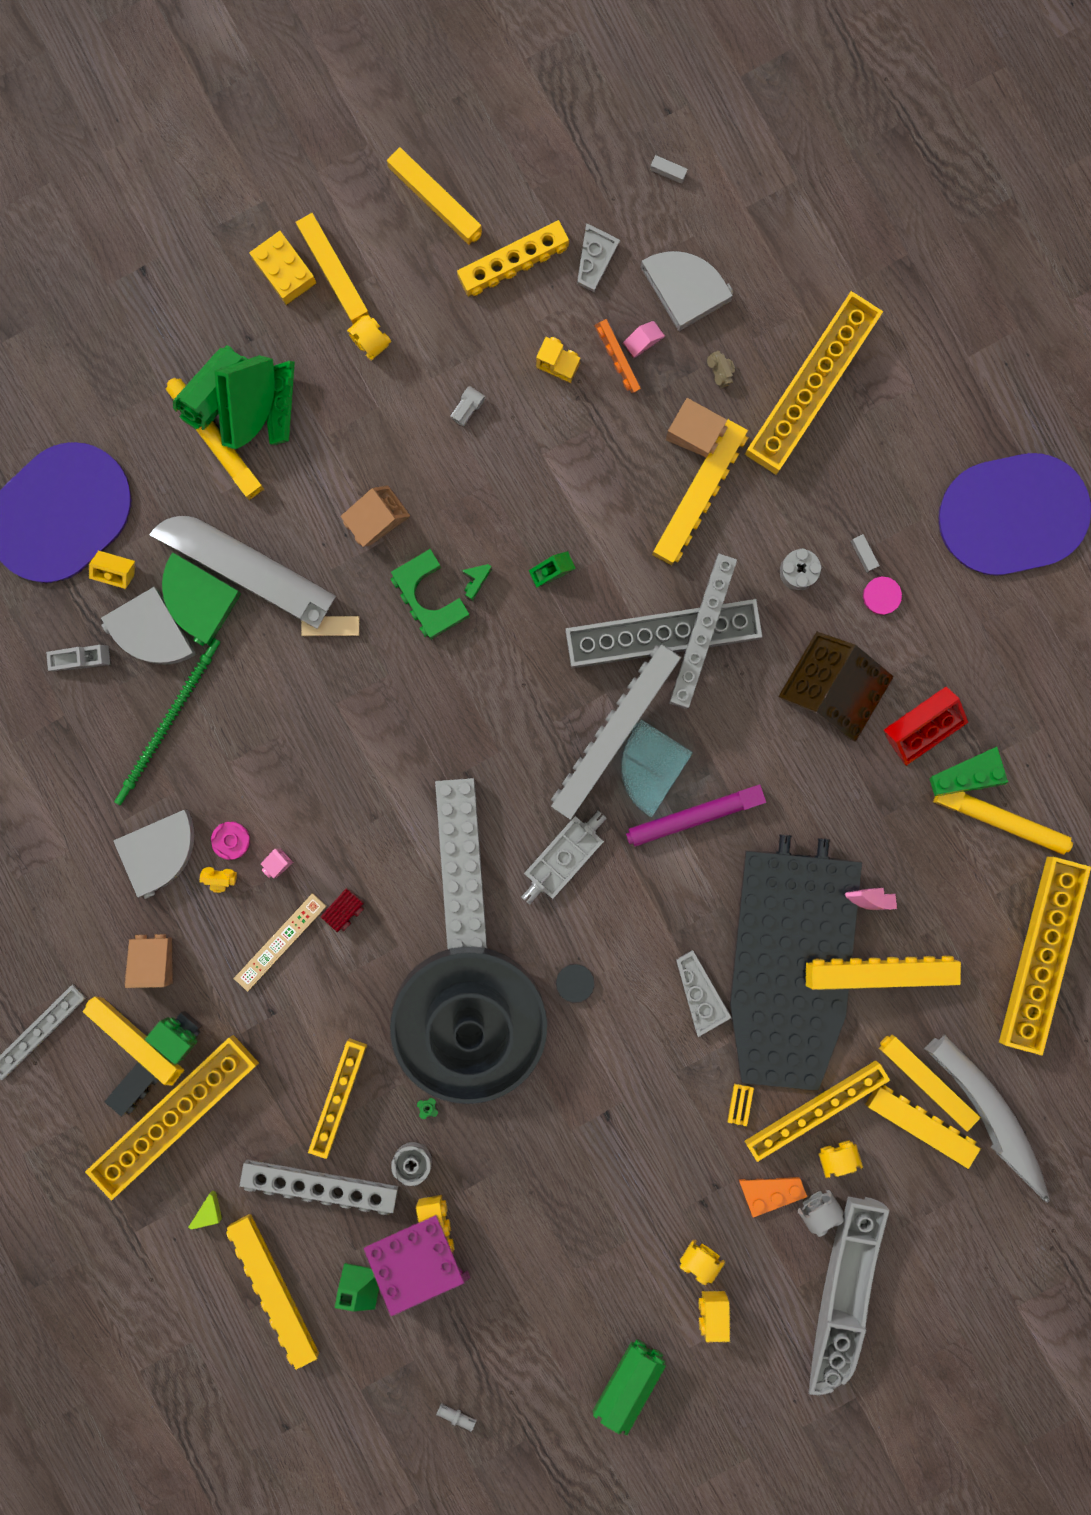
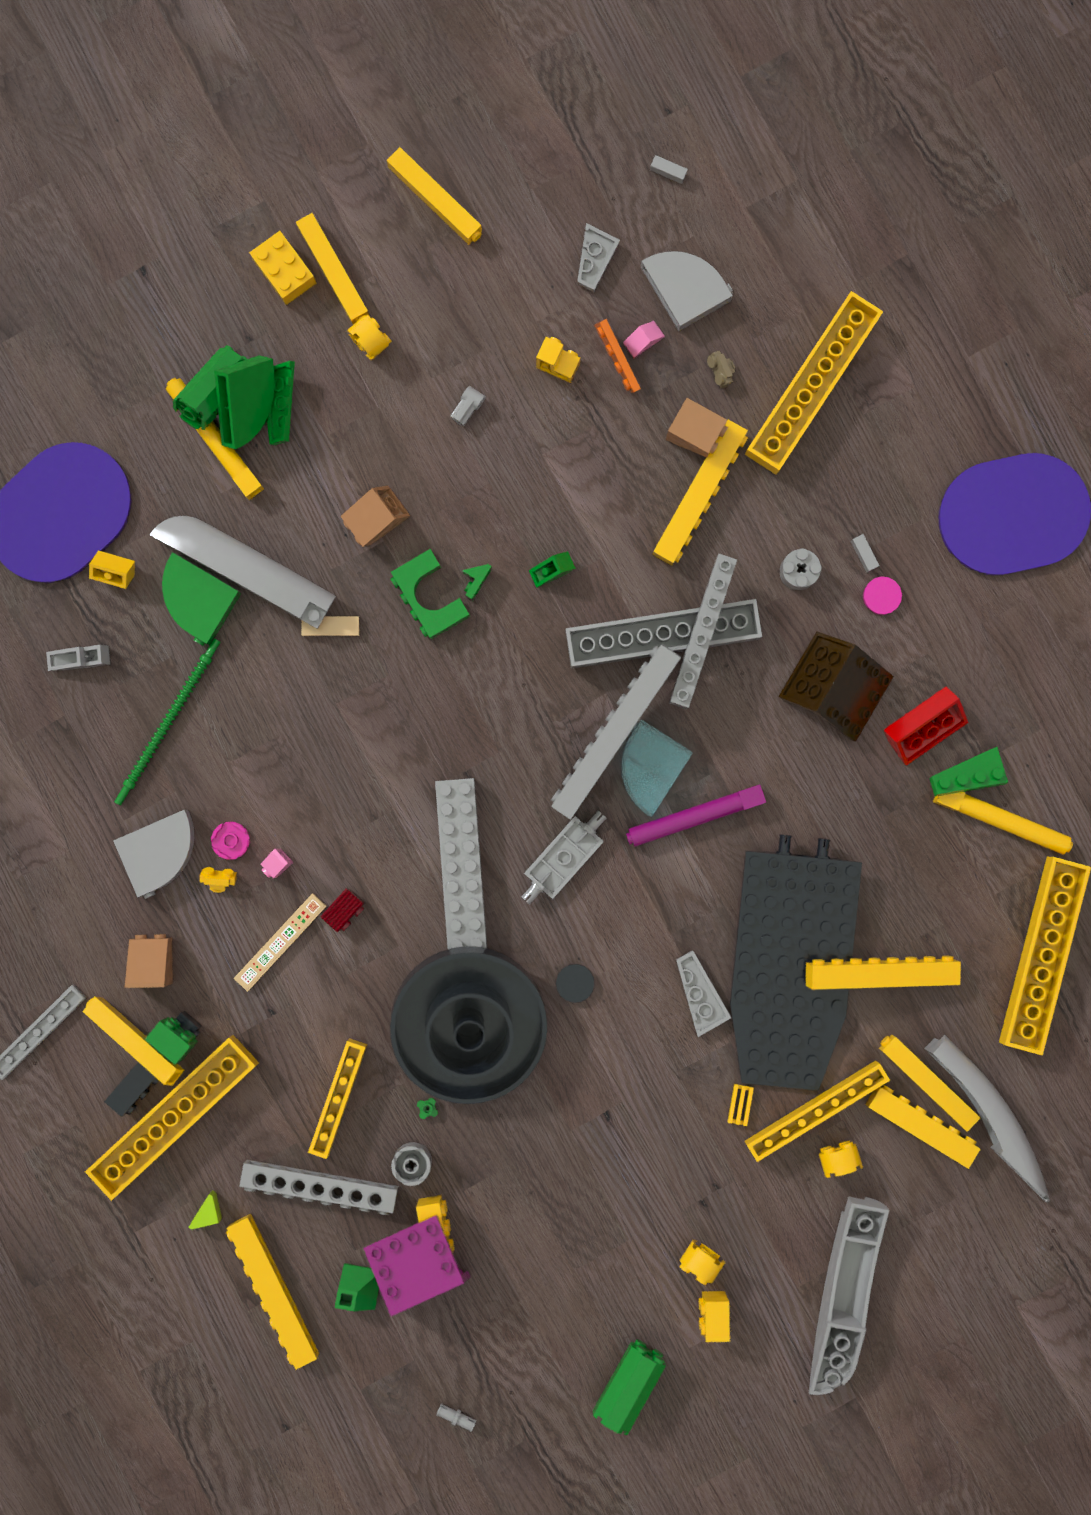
light grey brick [101,587,196,664] -> none
yellow brick [457,220,569,296] -> none
orange wing [738,1177,807,1217] -> none
light grey brick [798,1190,844,1237] -> none
bright pink slope [845,888,897,910] -> none

